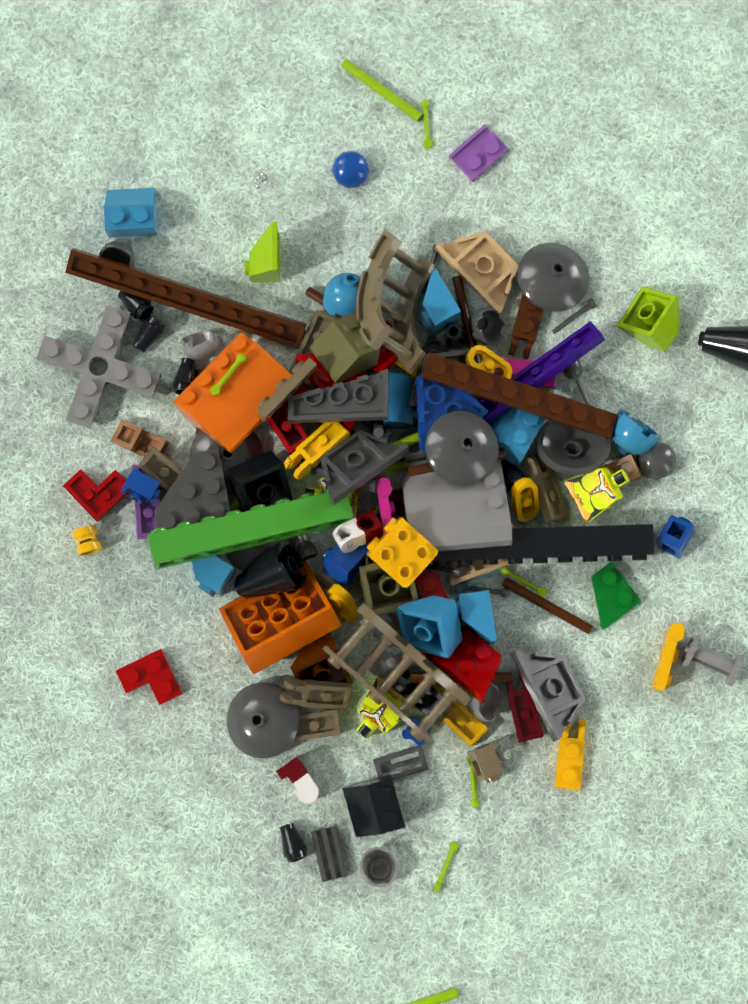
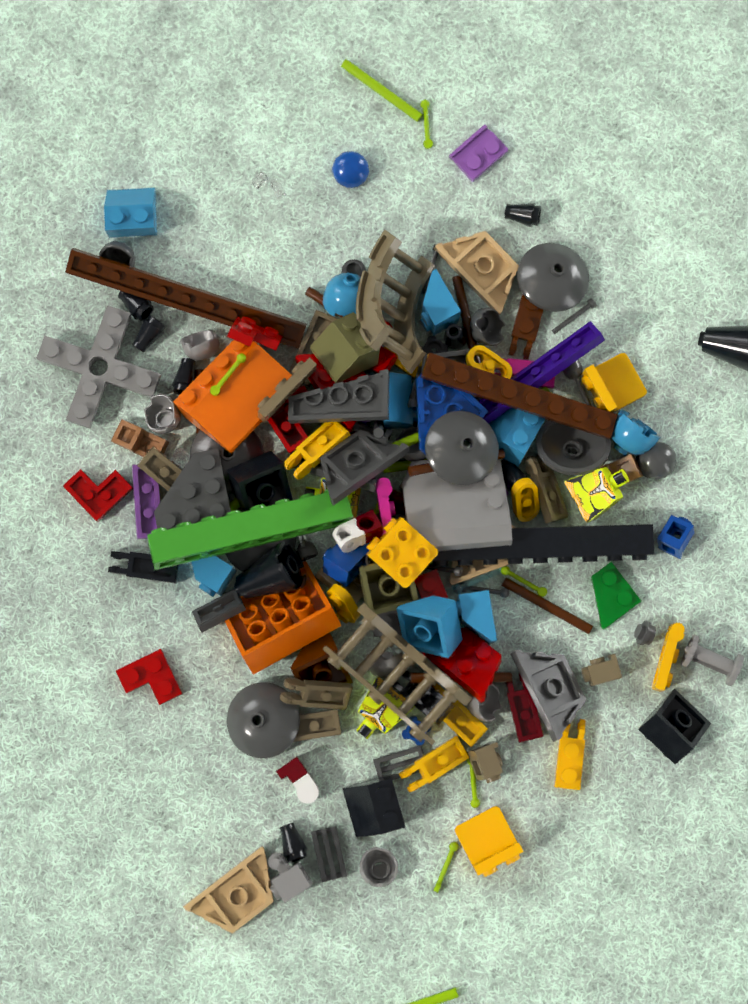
yellow wheel [72,525,102,556] -> none
blue brick [120,468,161,504] -> none
lime slope [245,222,280,282] -> none
lime slope [617,286,679,352] -> none
none -> black hinge [108,551,179,584]
none -> light grey hair [144,394,181,434]
none -> tan wing [183,846,274,934]
none -> dark grey tile [192,589,246,632]
none -> red plate [227,316,283,351]
none -> light grey brick [268,852,313,903]
none -> dark grey plate [342,259,366,276]
none -> yellow hinge [399,736,470,793]
none -> yellow bracket [455,806,524,877]
none -> black cone [504,203,541,227]
none -> yellow bracket [581,353,647,413]
none -> dark tan brick [581,654,622,687]
none -> dark grey plate [634,621,656,645]
none -> black slope [638,688,711,765]

